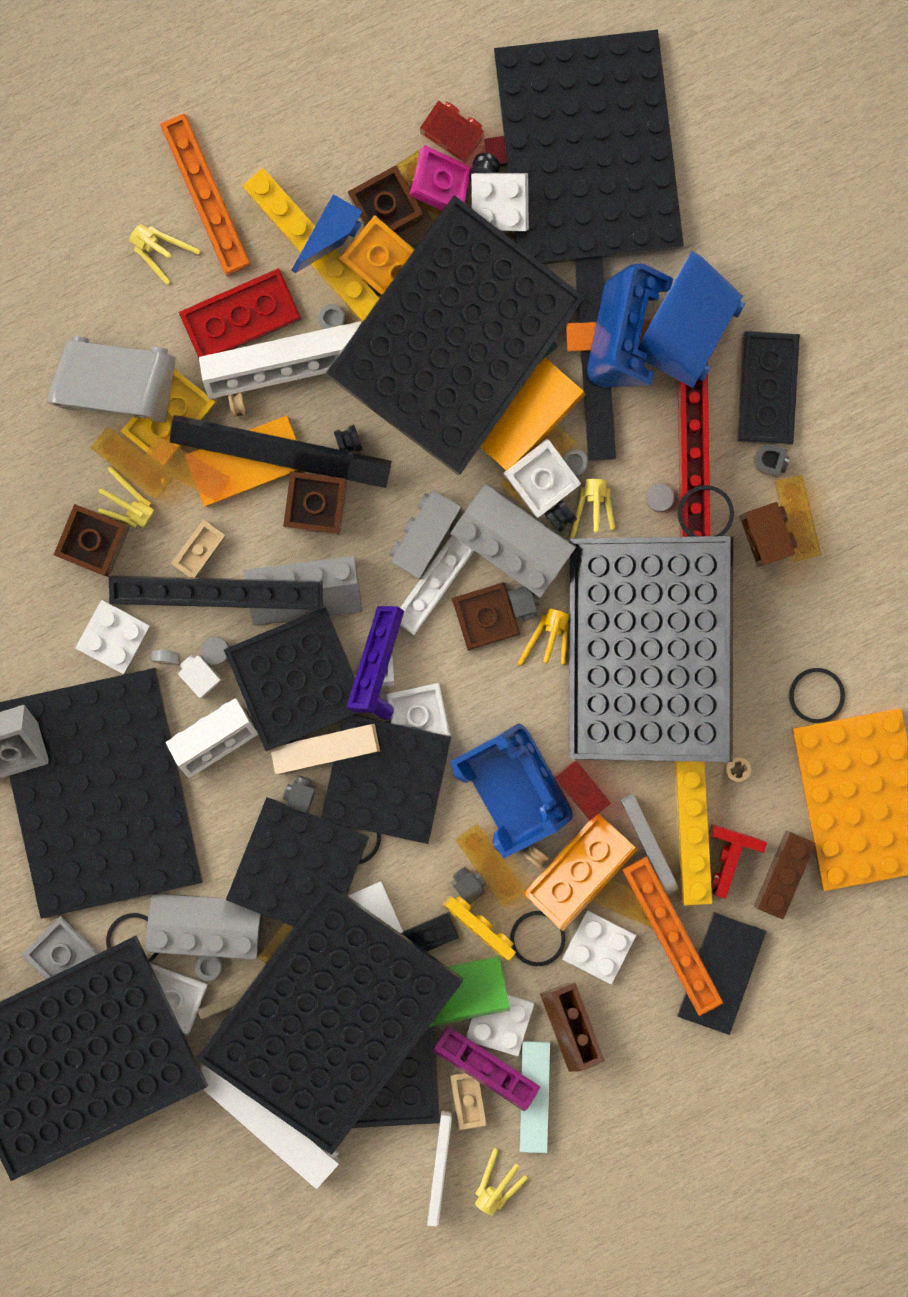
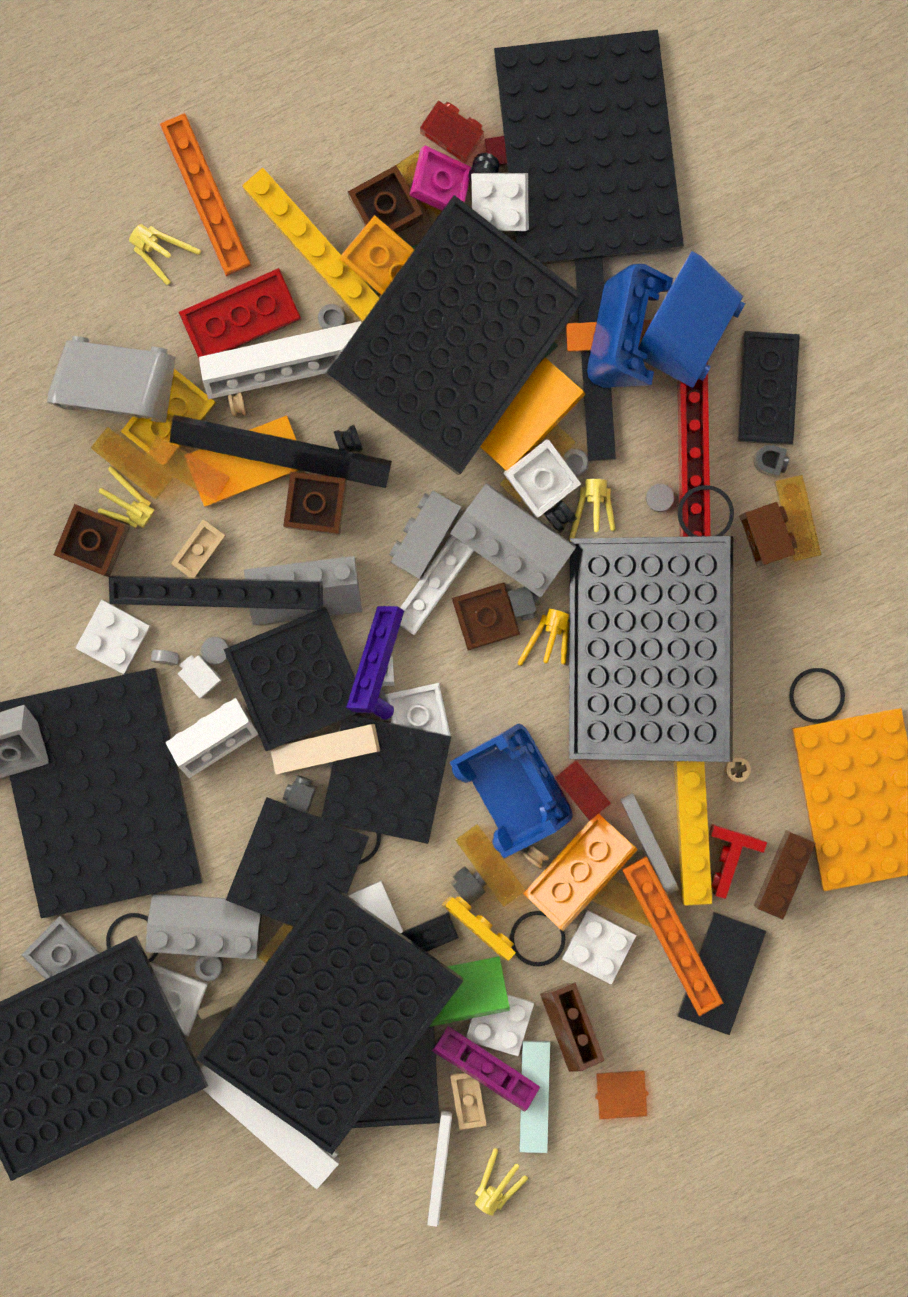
blue slope [291,194,362,273] -> none
none -> clear orange piece [595,1070,649,1119]

